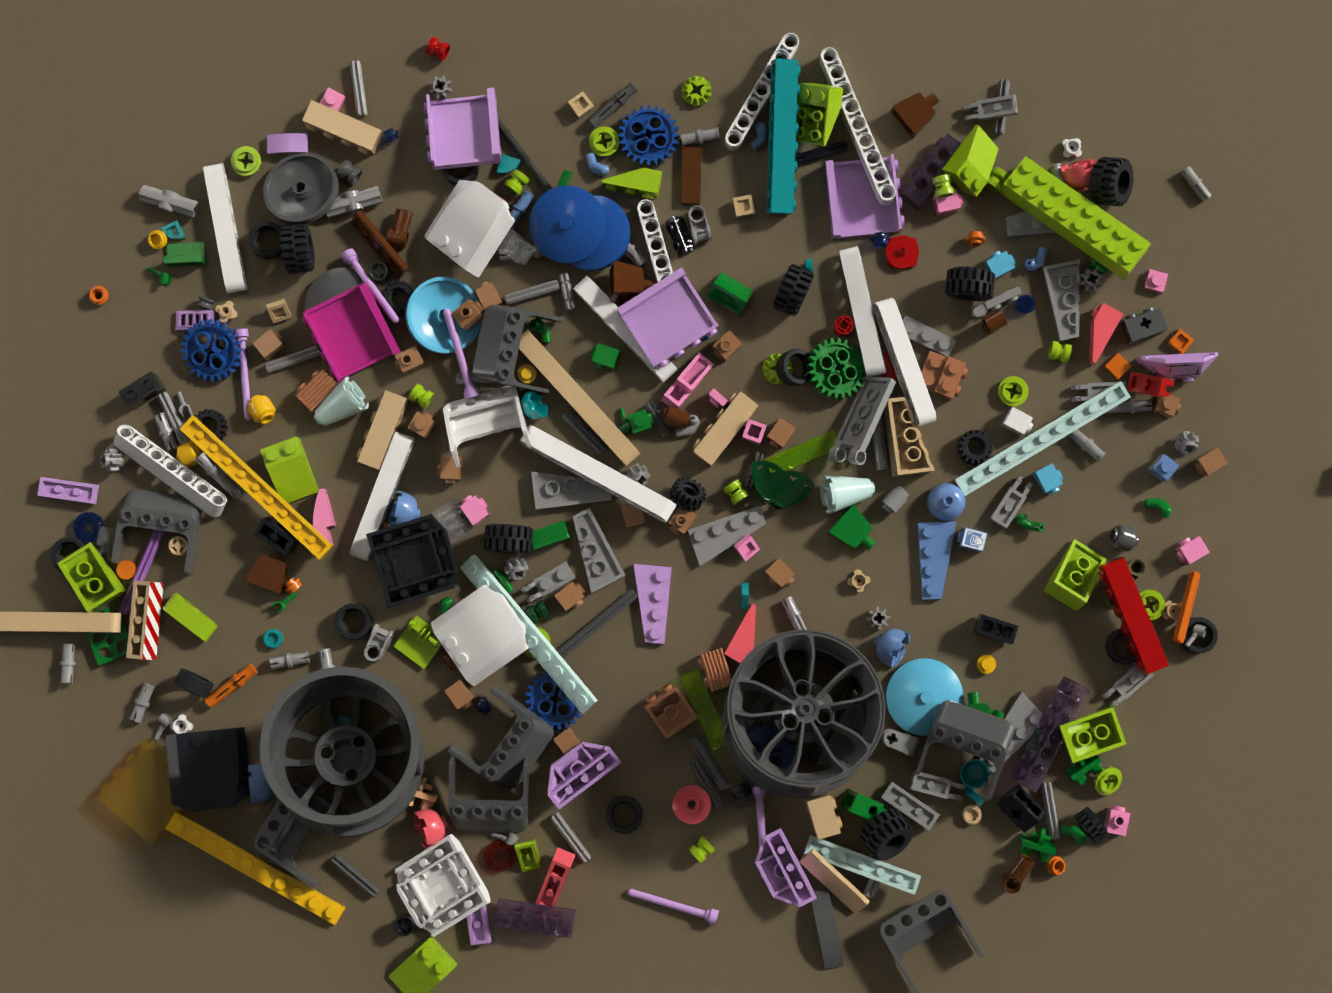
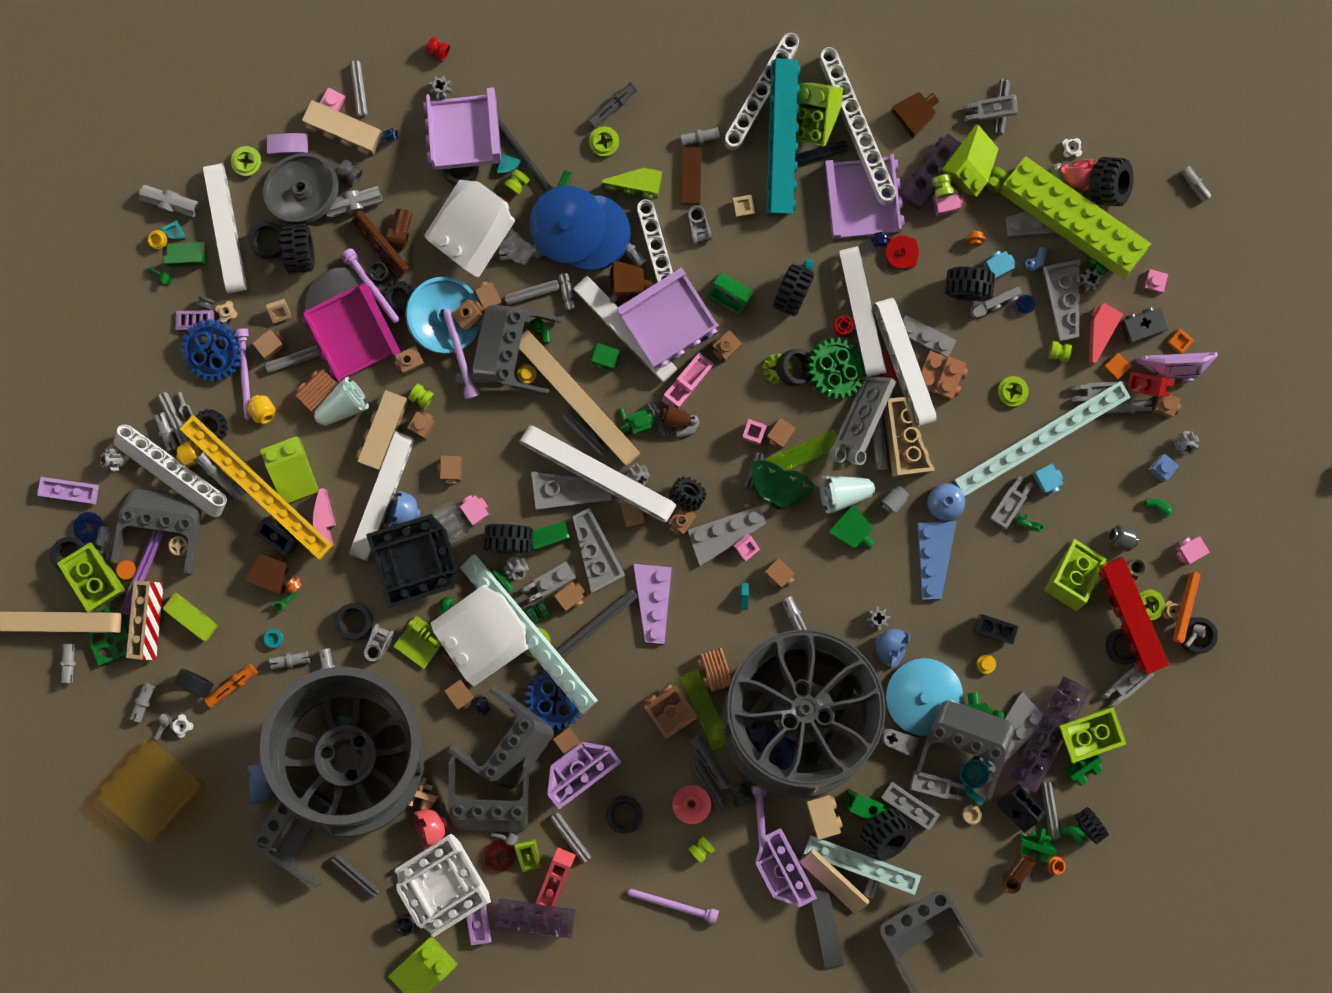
orange plate [89,286,109,305] -> none
black brick [118,371,166,410] -> none
black wedge [165,727,250,812] -> none
yellow plate [165,811,346,925] -> none
white windscreen [443,386,531,468] -> none
medium blue pin [510,190,535,228] -> none
teal hair [521,391,548,419] -> none
tan plate [568,91,594,118] -> none
medium blue arm [585,153,609,176] -> none
blue gear [618,105,680,167] -> none
black hinge [666,215,695,257] -> none
lime gear [682,75,712,106] -> none
tan brick [693,391,759,467] -> none
bright pink plate [708,388,728,408] -> none
lime wheel [723,479,749,505] -> none
coral slope [724,603,756,663] -> none
medium blue arm [749,122,768,151] -> none
tan plate [847,569,870,592] -> none
medium blue brick [956,527,988,552] -> none
black tyre [957,429,993,465] -> none
reddish brown piece [982,309,1007,334] -> none
white brick [1001,407,1033,436] -> none
light grey pin [1069,429,1106,462] -> none
lime gear [1093,766,1122,795] -> none
bright pink brick [1104,805,1130,836] -> none
medium nougat brick [1194,447,1228,477] -> none

